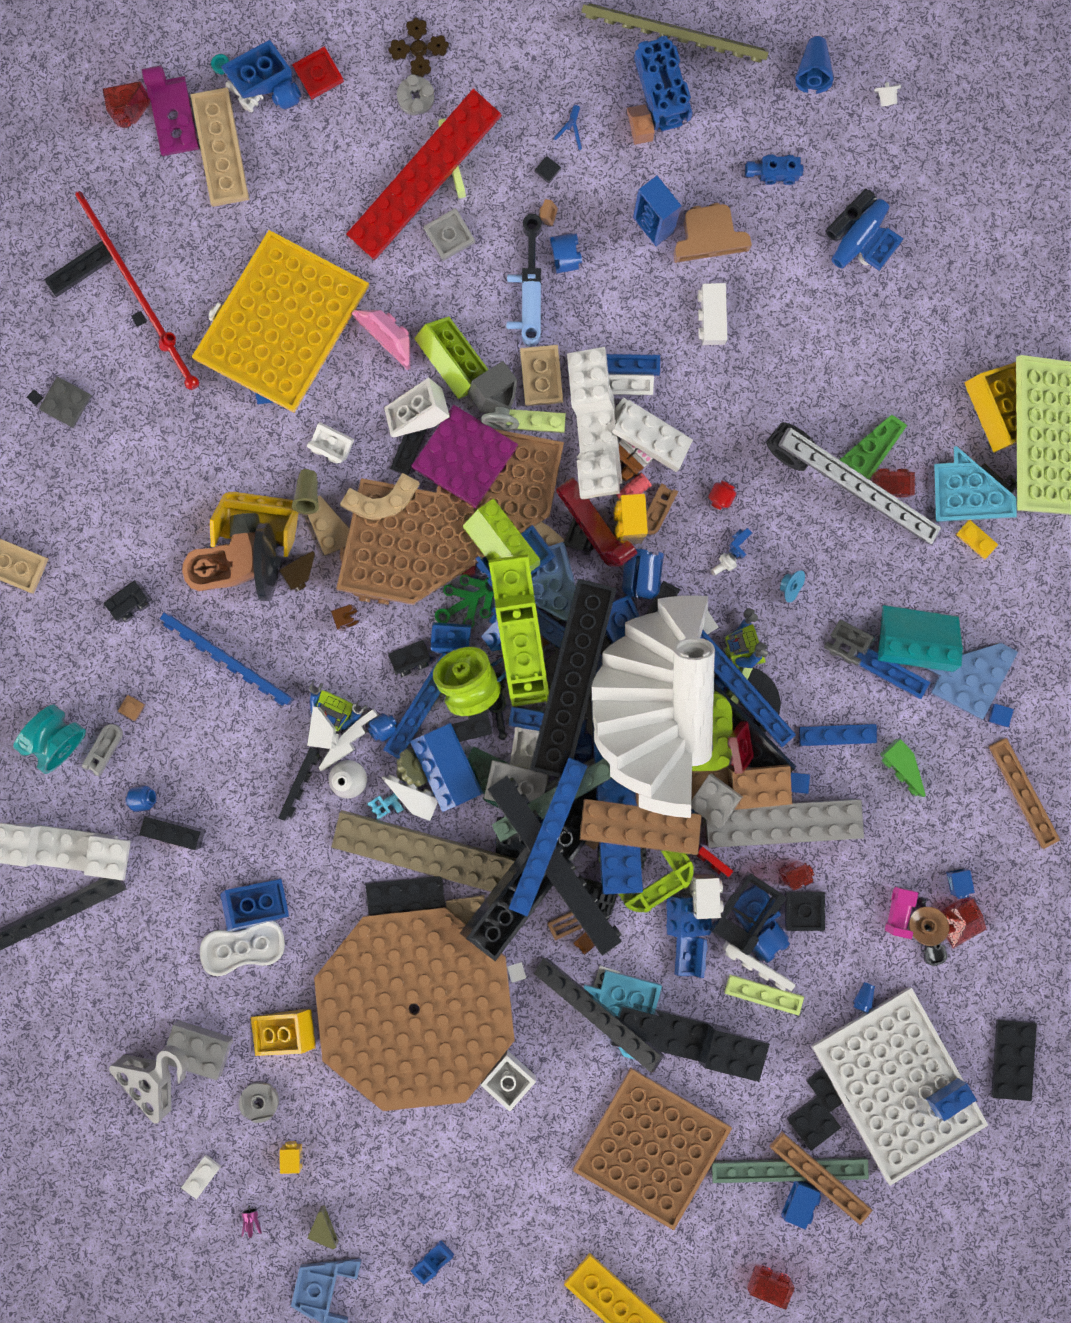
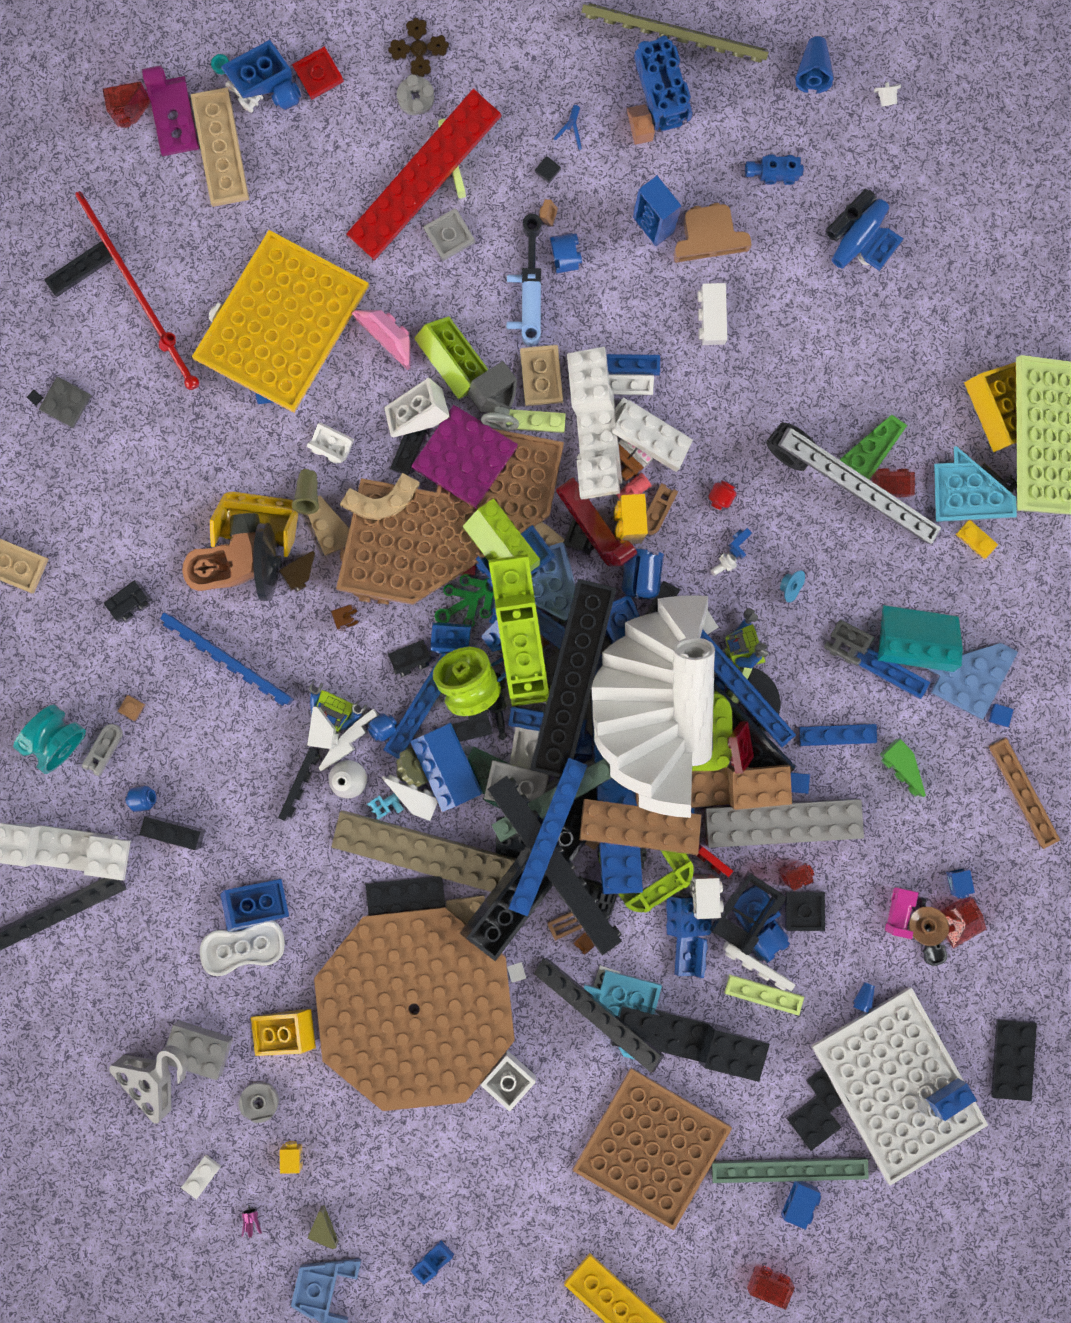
black window [131,311,147,327] -> none
light grey plate [691,774,743,829] -> none
medium nougat tile [770,1131,873,1225] -> none

